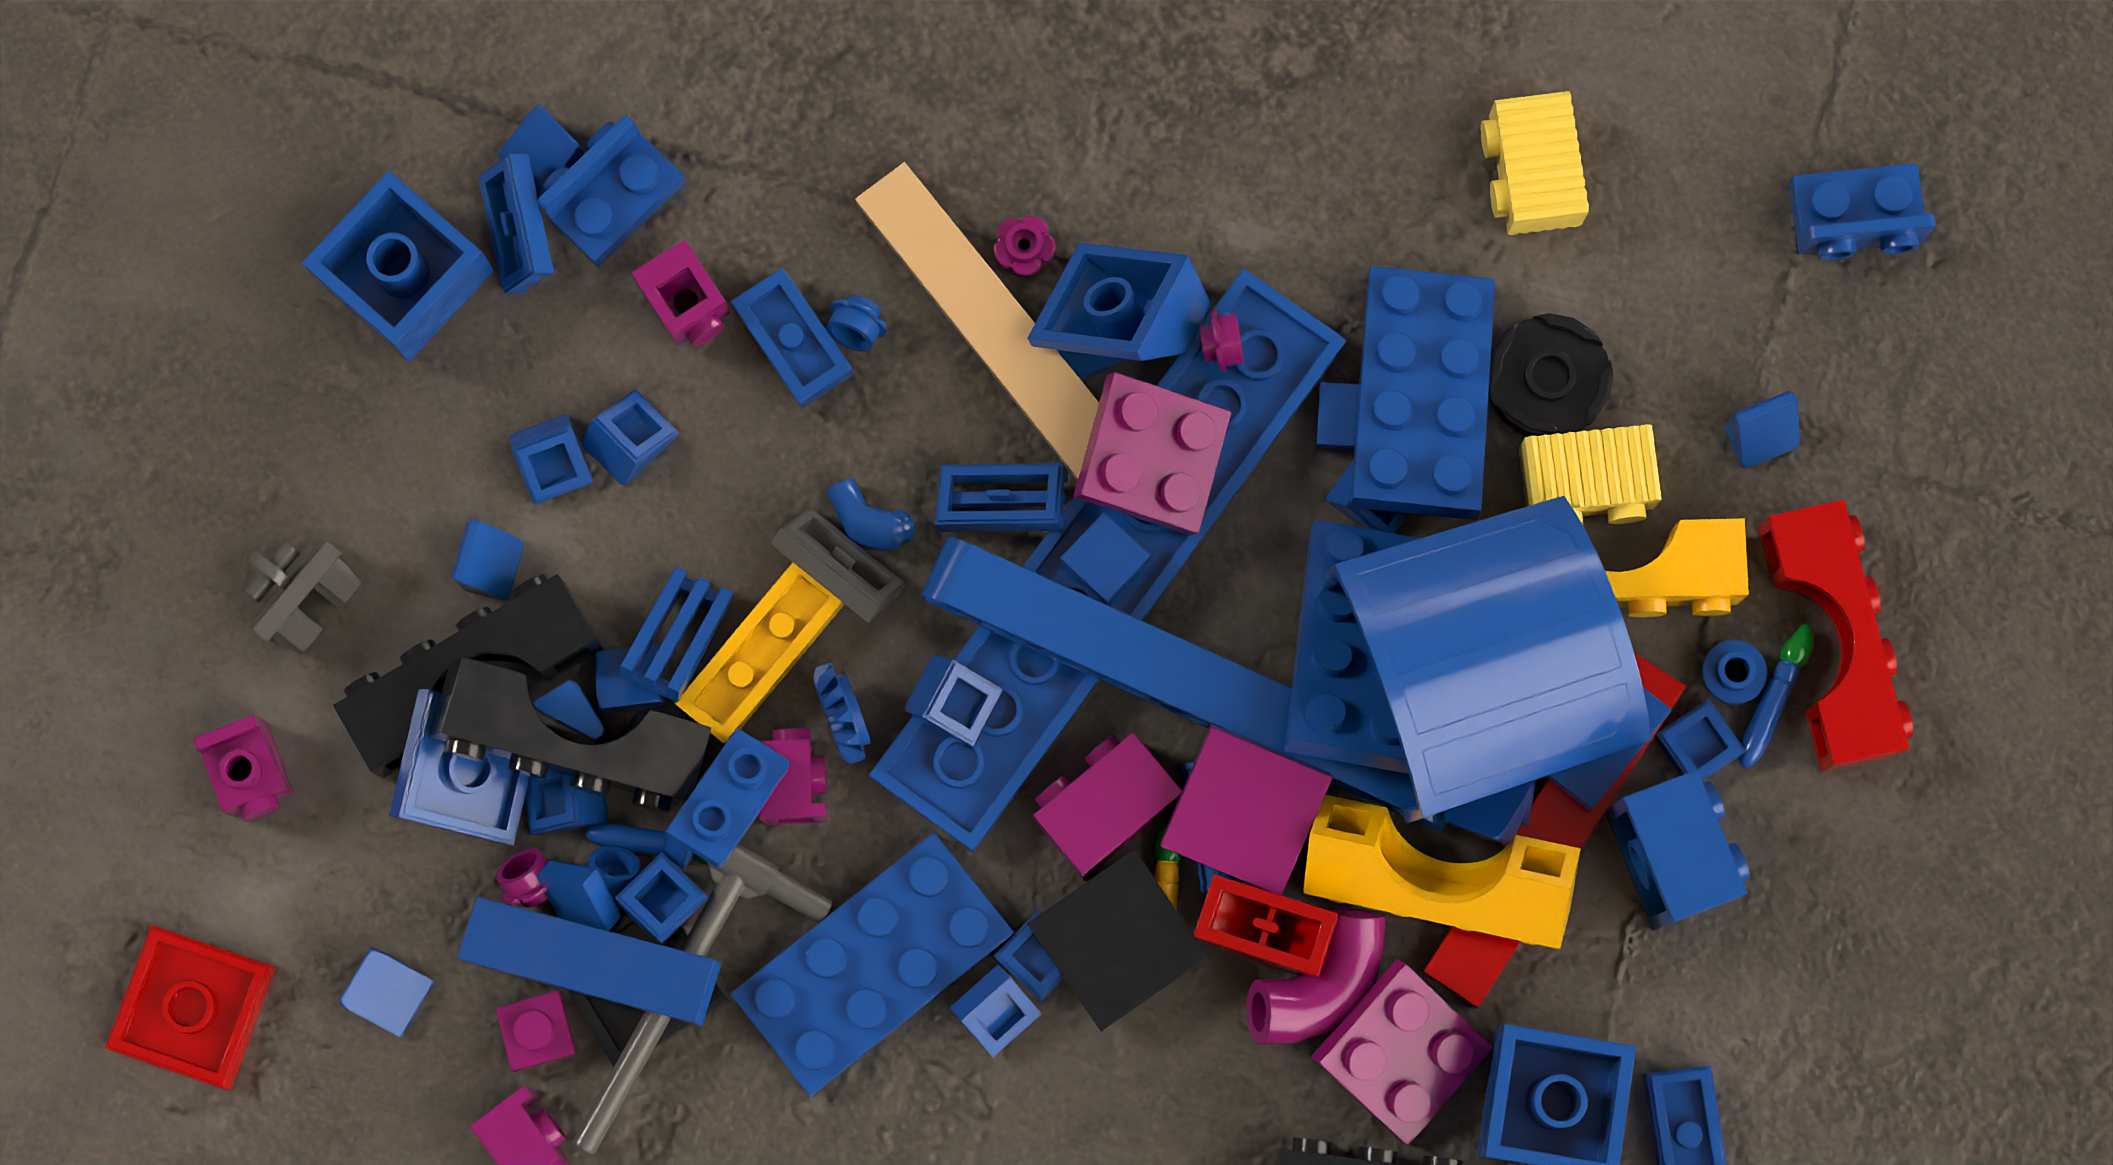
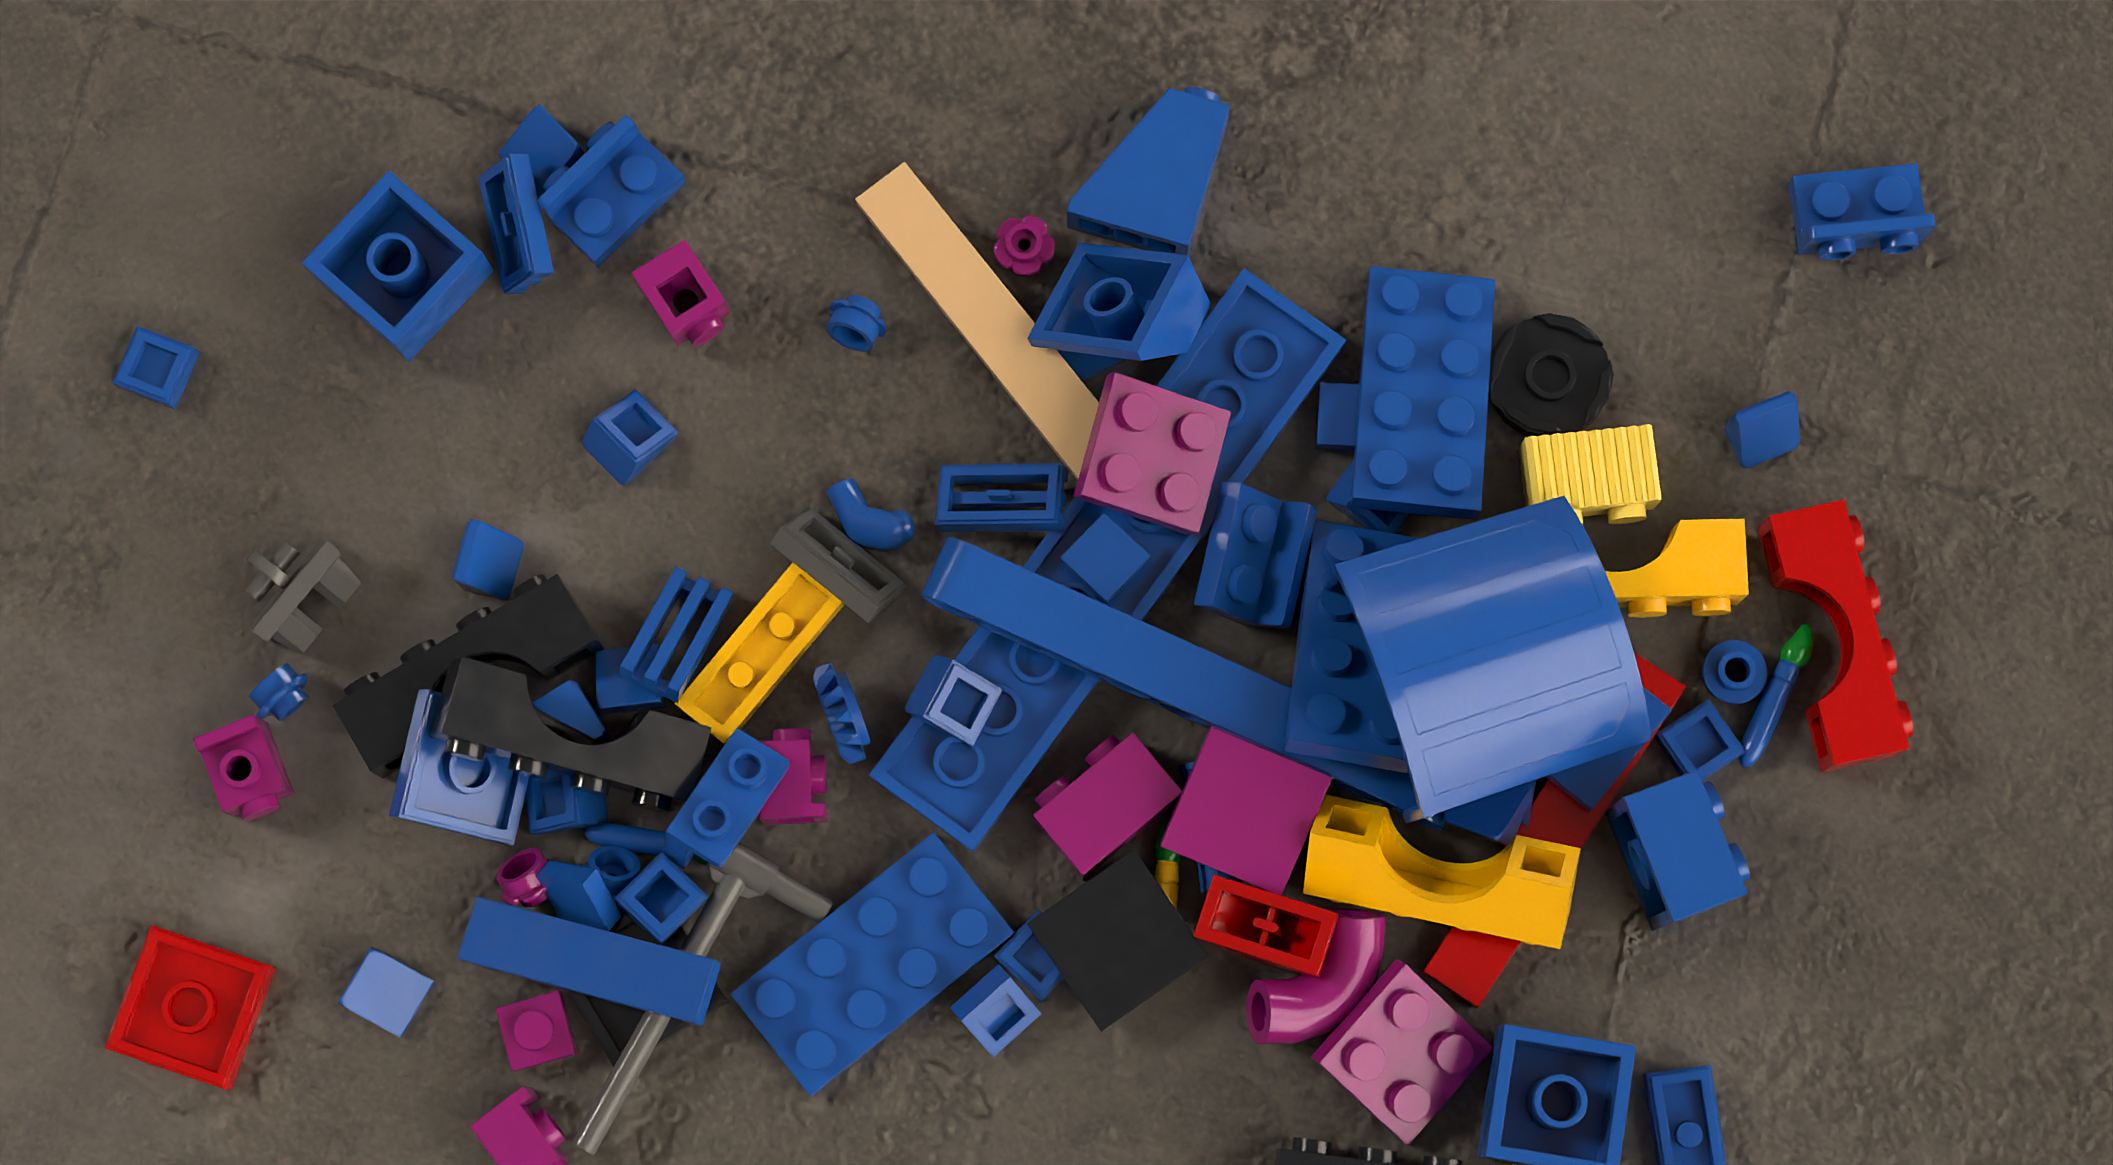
blue slope [510,414,593,504] -> none
blue plate [730,267,854,409] -> none
magenta plate [1200,310,1244,372] -> none
light yellow brick [1481,91,1589,235] -> none
none -> blue tile [112,326,200,409]
none -> blue plate [249,663,309,722]
none -> blue slope [1067,87,1230,255]
none -> blue bracket [1194,482,1317,629]

